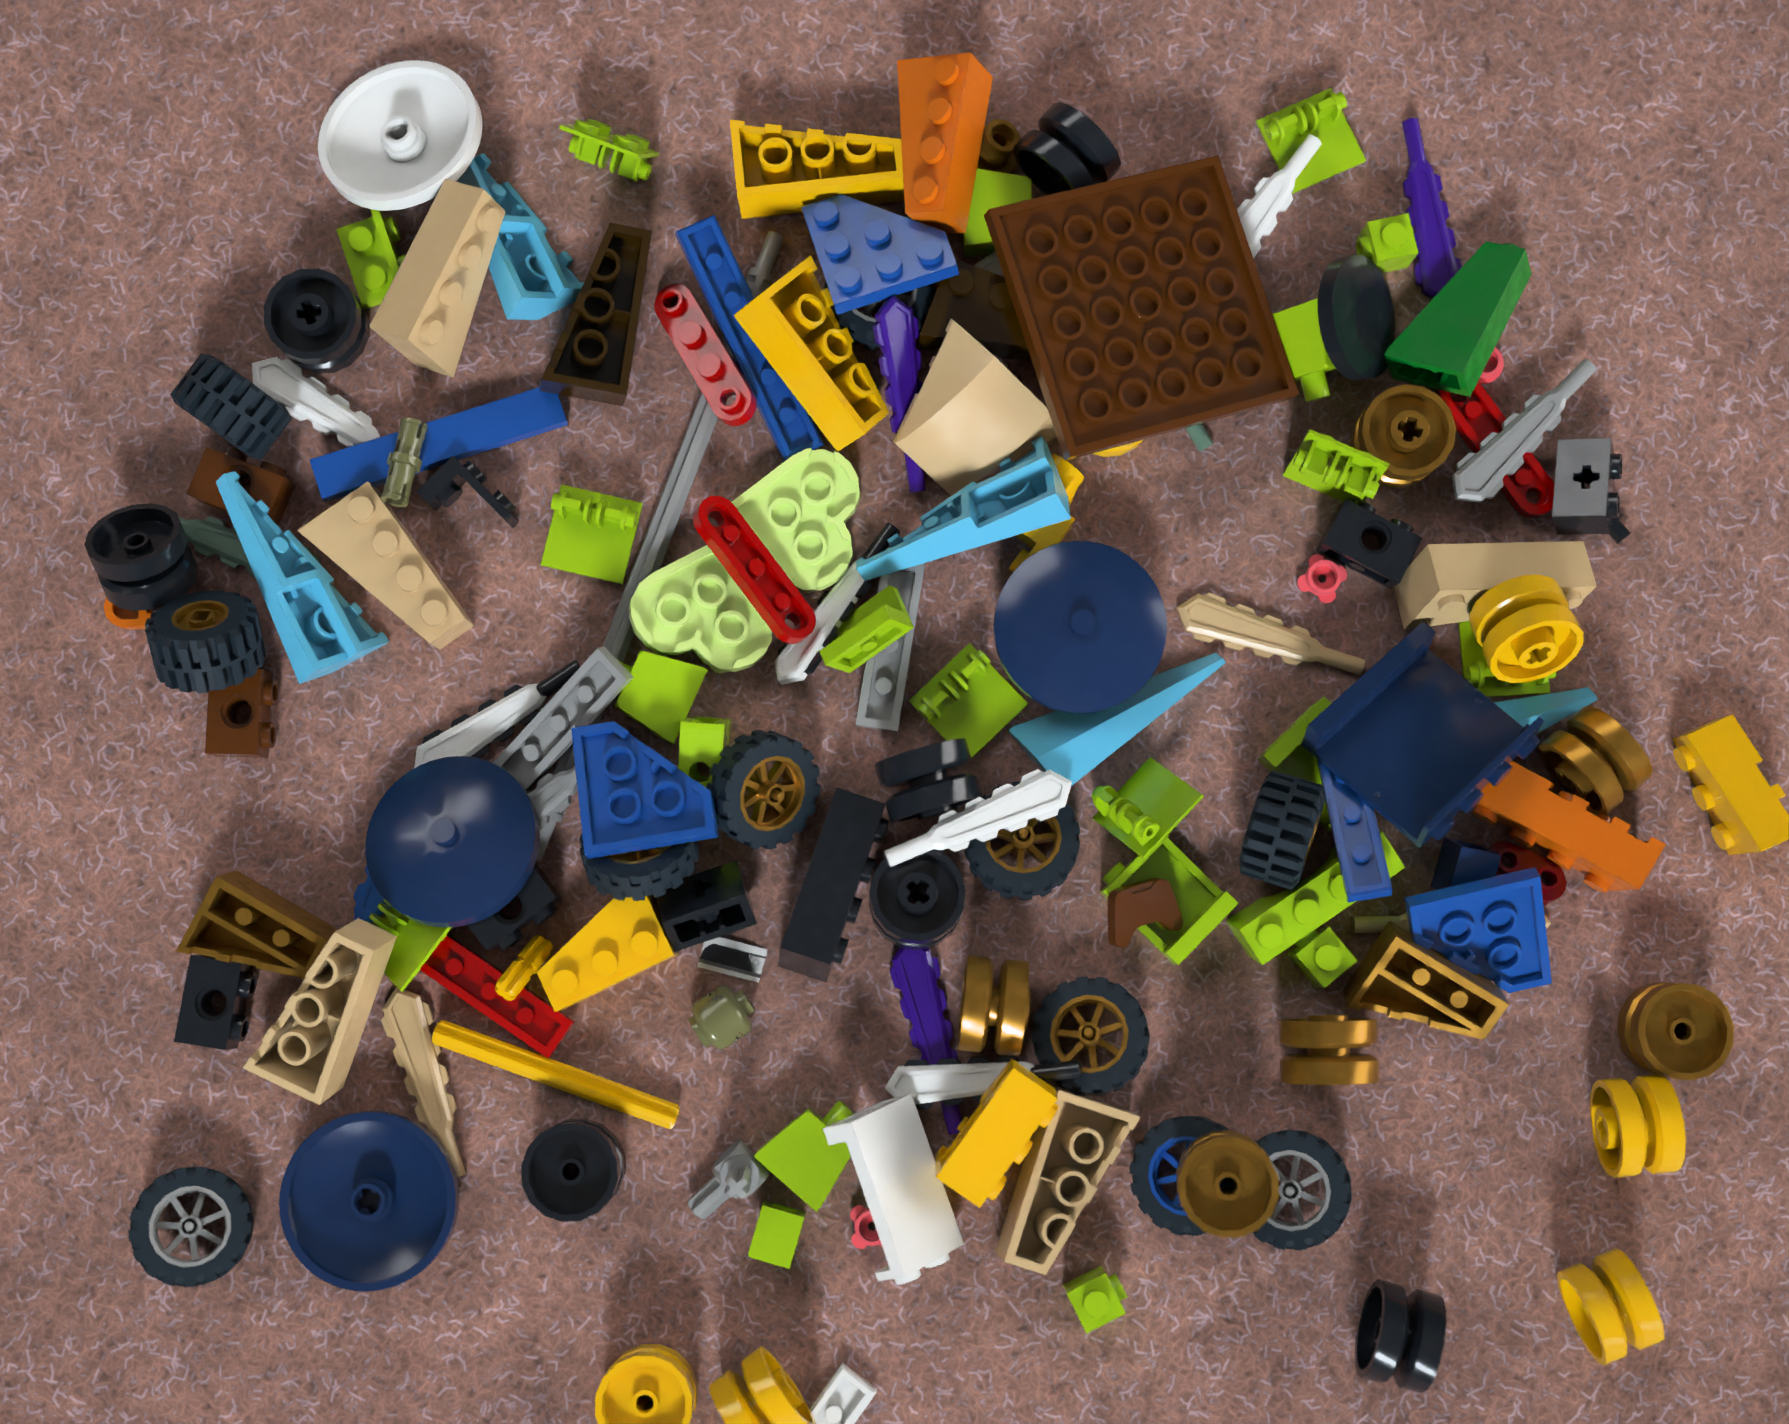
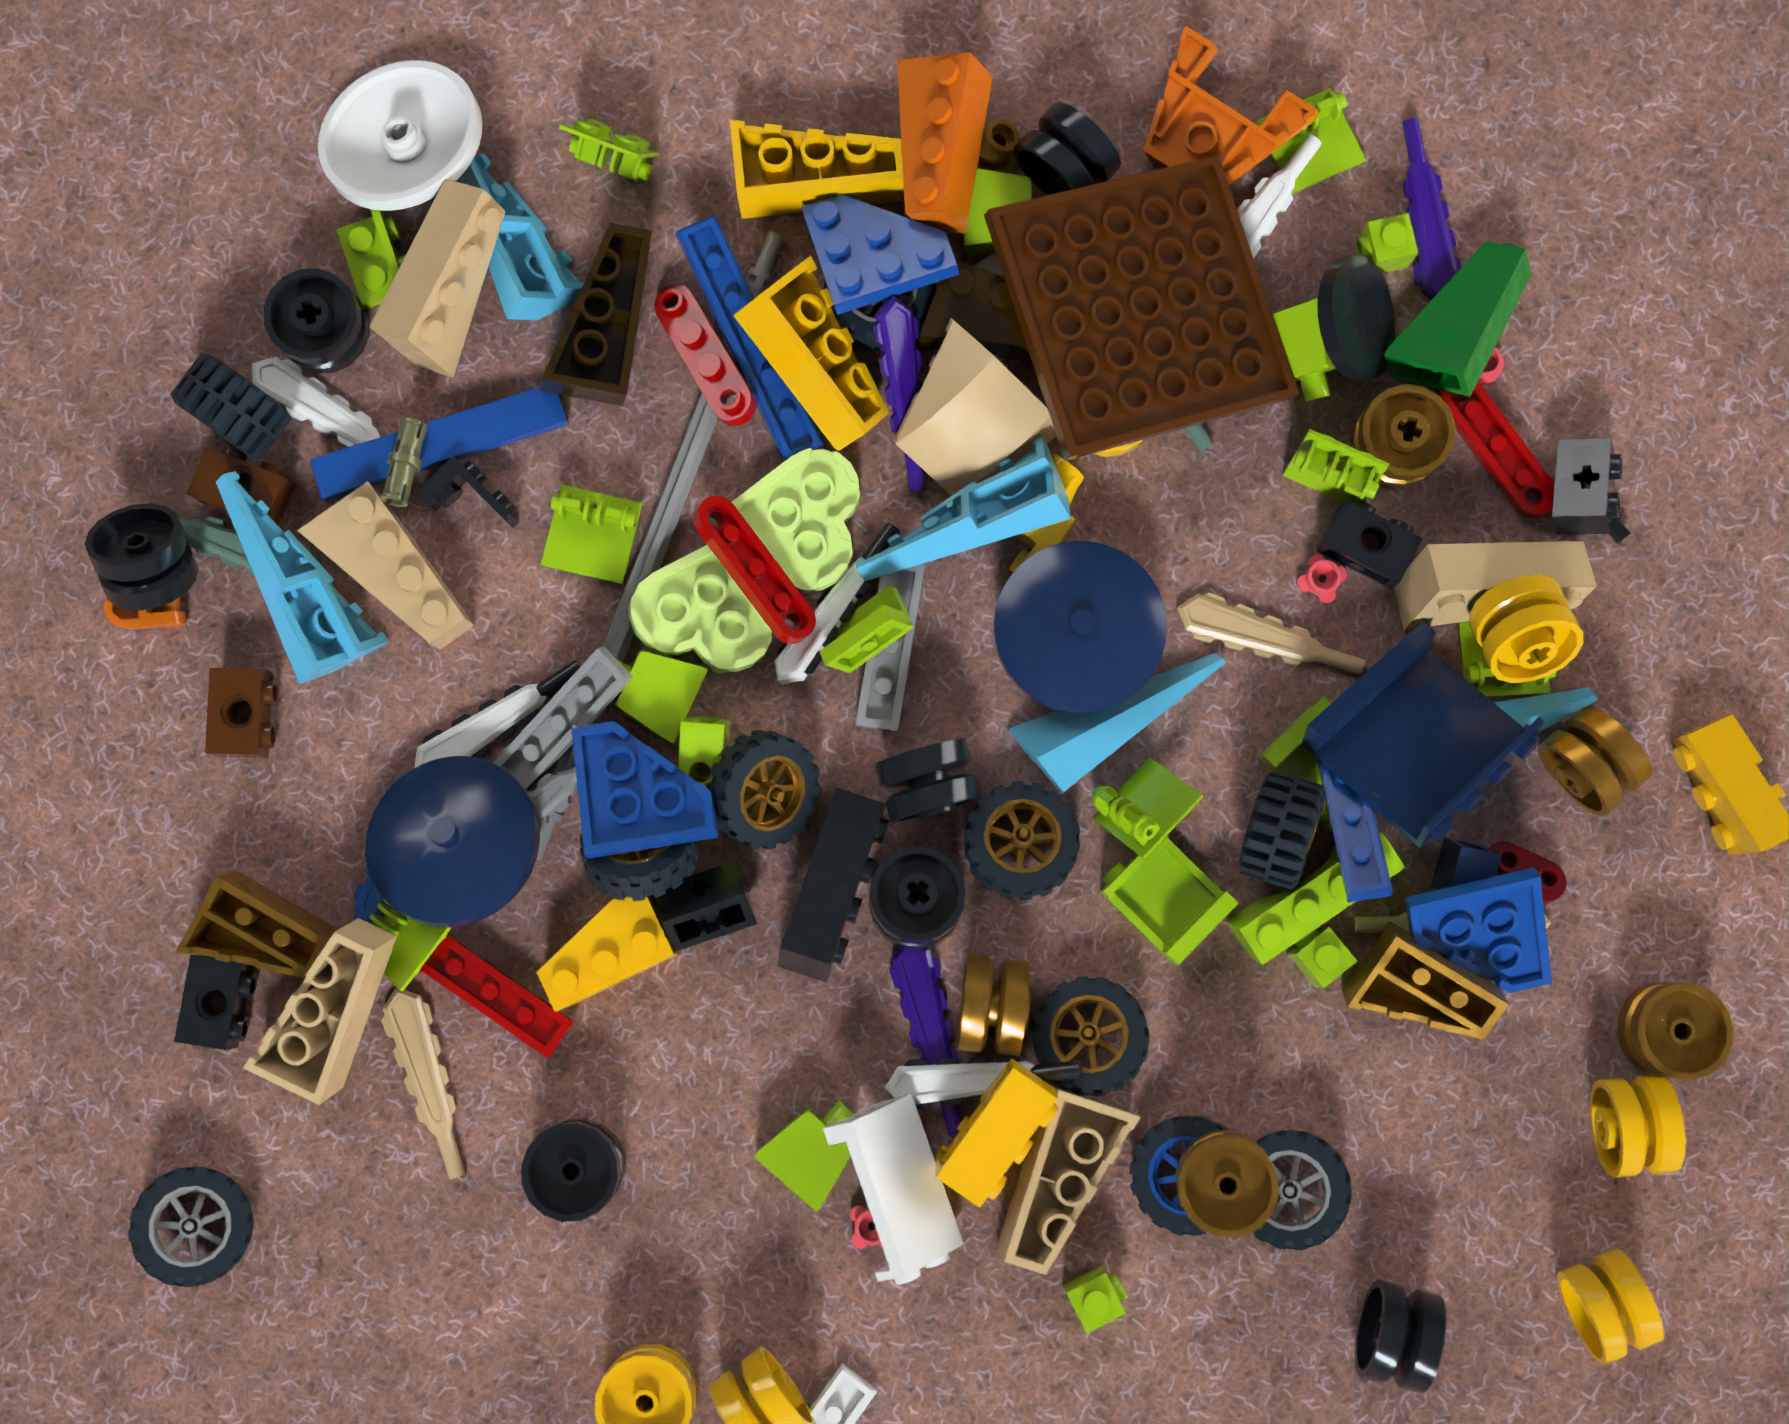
black wheel [145,590,266,693] -> none
dark blue dish [279,1111,459,1292] -> none
yellow axle [432,1020,680,1129] -> none
black brick [468,862,562,952] -> none
yellow piece [495,935,553,1001] -> none
olive head [688,985,755,1050] -> none
light grey axle [688,1139,770,1220] -> none
sticker [697,937,768,983] -> none
lime panel [748,1200,806,1269] -> none
white sword [884,769,1072,867] -> none
lime hinge [908,643,1028,758] -> none
reddish brown piece [1108,878,1183,948] -> none
pearl gold wheel [1279,1014,1379,1085] -> none
light grey sword [1452,359,1597,503] -> none
orange wedge [1472,761,1666,893] -> none
none -> orange wing [1143,26,1319,185]

